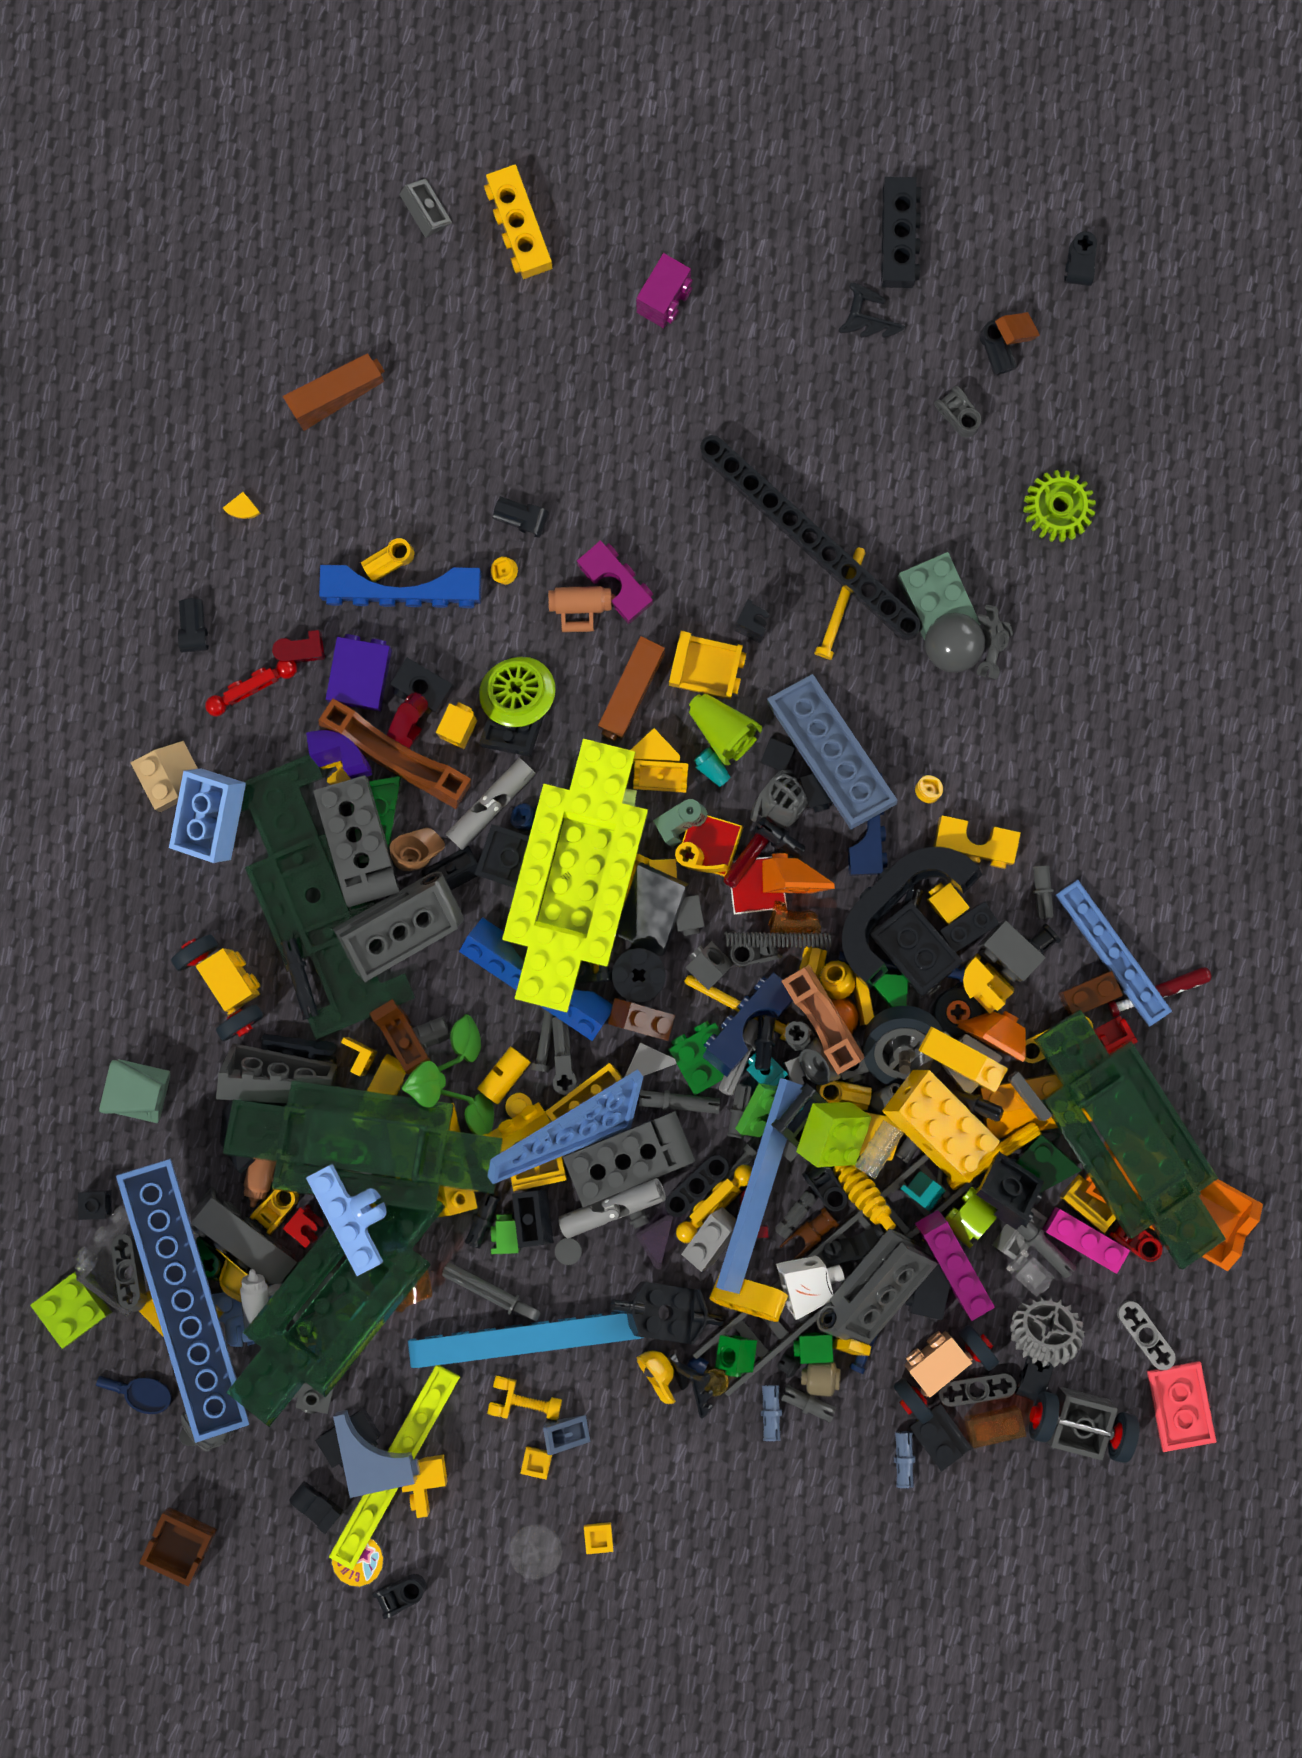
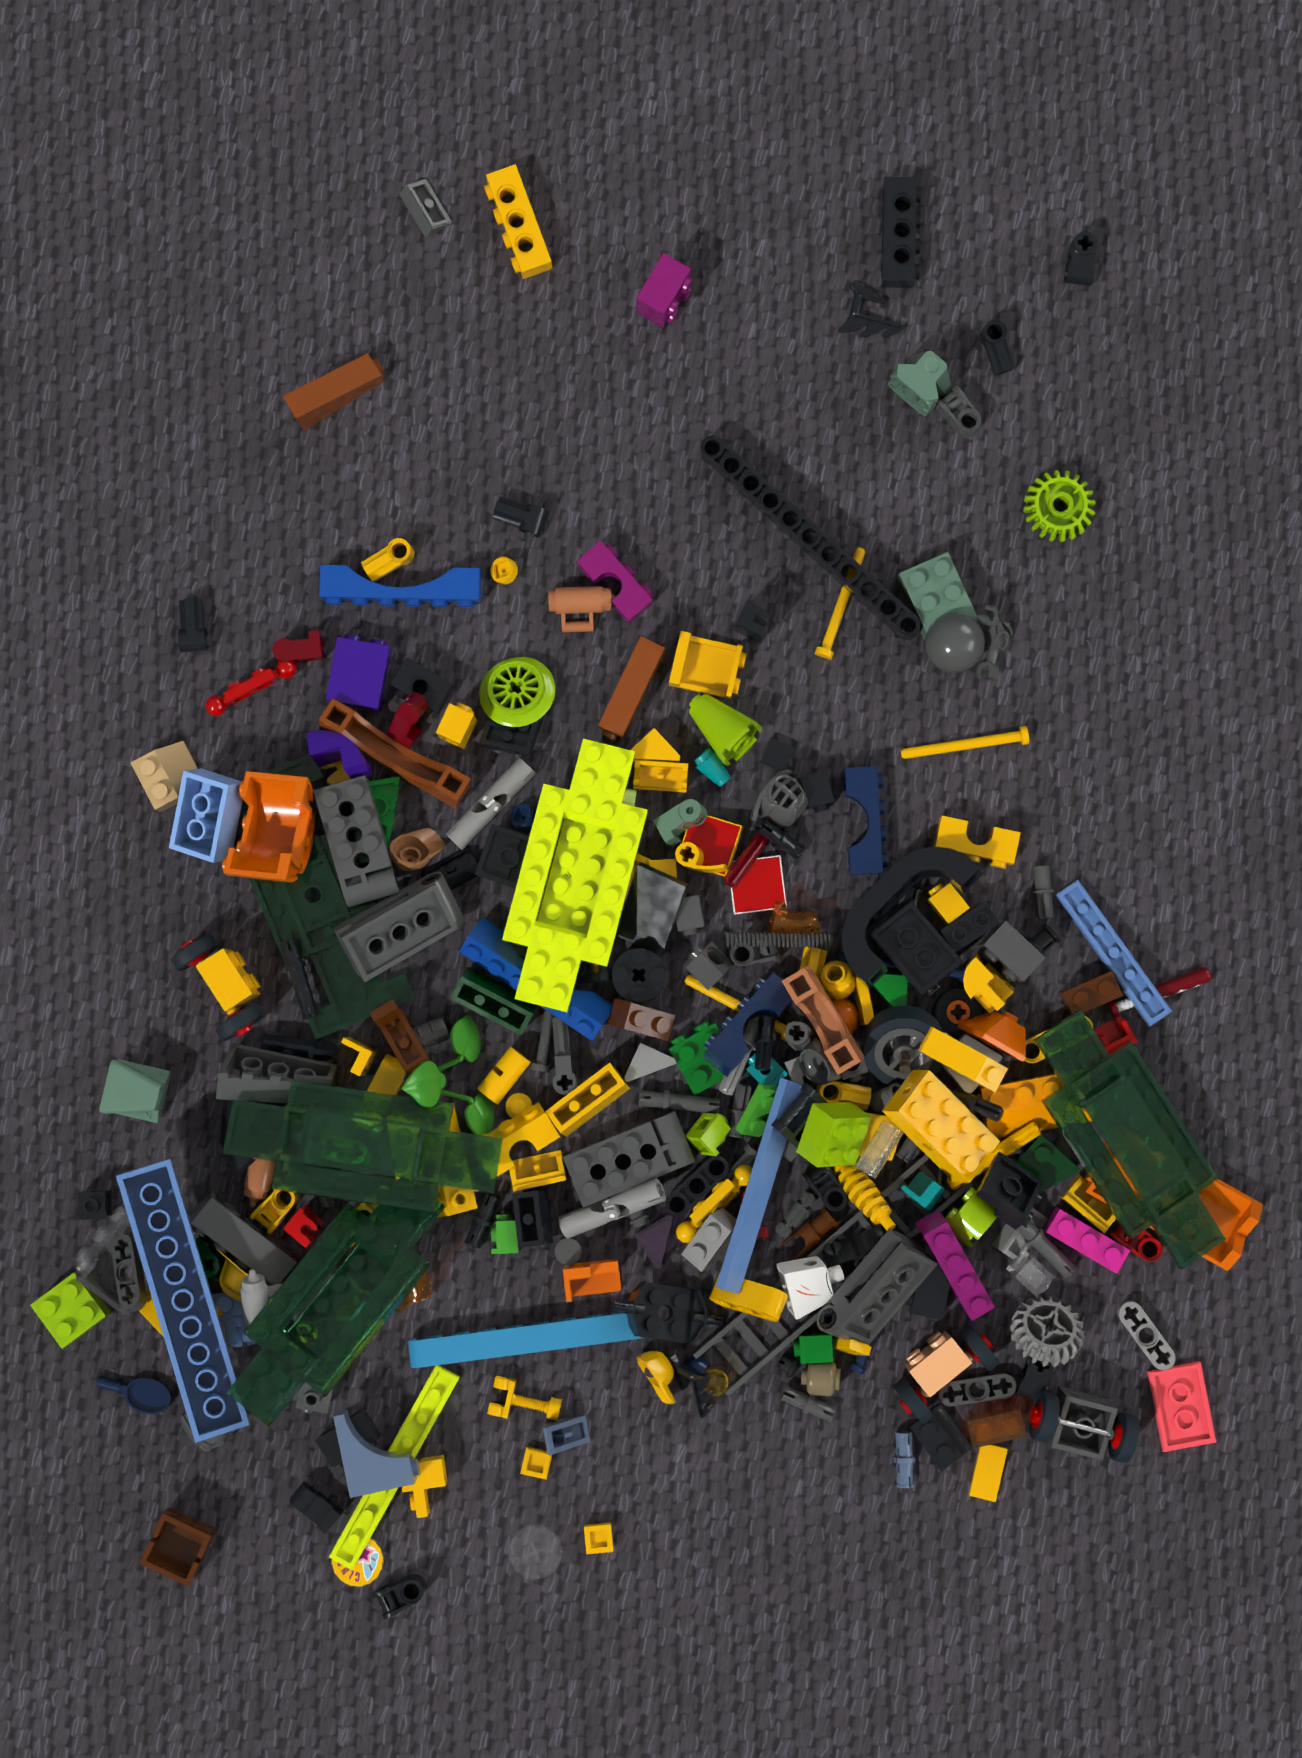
yellow tile [223,492,261,519] -> none
light blue plate [306,1164,387,1276] -> none
dark grey axle [442,1263,520,1315] -> none
medium blue wing [487,1069,643,1184] -> none
dark grey tile [513,1301,541,1322] -> none
green brick [715,1335,757,1377] -> none
sand blue pin [761,1385,782,1441] -> none
orange slope [762,853,835,894] -> none
sand blue plate [767,674,897,829] -> none
yellow tile [915,775,943,803] -> none
dark orange tile [995,312,1040,345] -> none
dark grey tile [1008,1071,1052,1121] -> none
none -> orange cylinder [222,771,316,882]
none -> dark green brick [450,967,538,1036]
none -> orange panel [563,1259,621,1302]
none -> lime brick [685,1113,731,1156]
none -> sand green piece [888,351,952,416]
none -> yellow bar [901,726,1029,759]
none -> yellow tile [968,1441,1008,1502]

